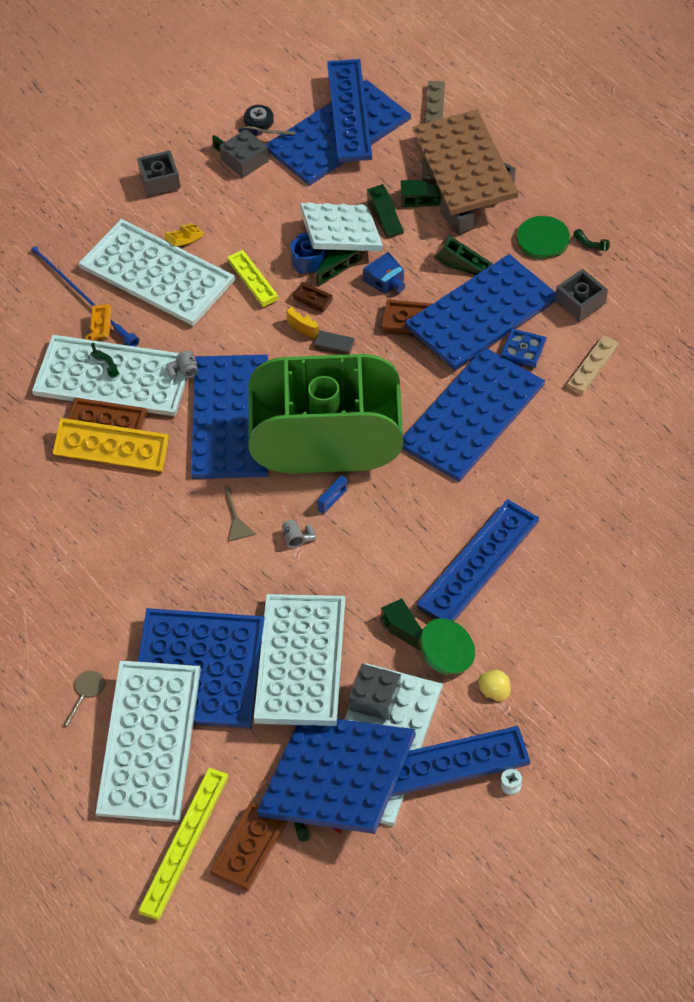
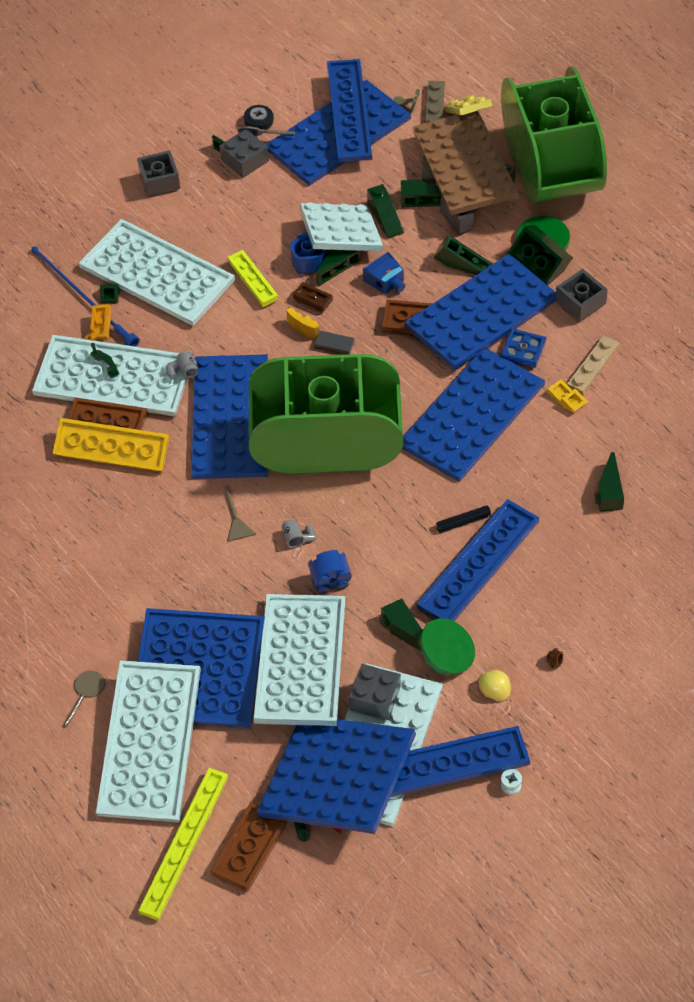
yellow slope [164,223,204,246] -> none
blue tile [317,475,347,514] -> none
dark green piece [573,229,610,251] -> none
none -> dark green slope [100,285,119,303]
none -> blue brick [308,550,352,594]
none -> olive piece [394,89,420,113]
none -> black axle [436,505,491,533]
none -> light yellow plate [444,95,492,115]
none -> bright green brick [501,66,607,203]
none -> dark green slope [507,225,573,285]
none -> yellow slope [547,379,588,413]
none -> reddish brown plate [547,648,563,668]
none -> dark green slope [594,452,624,512]

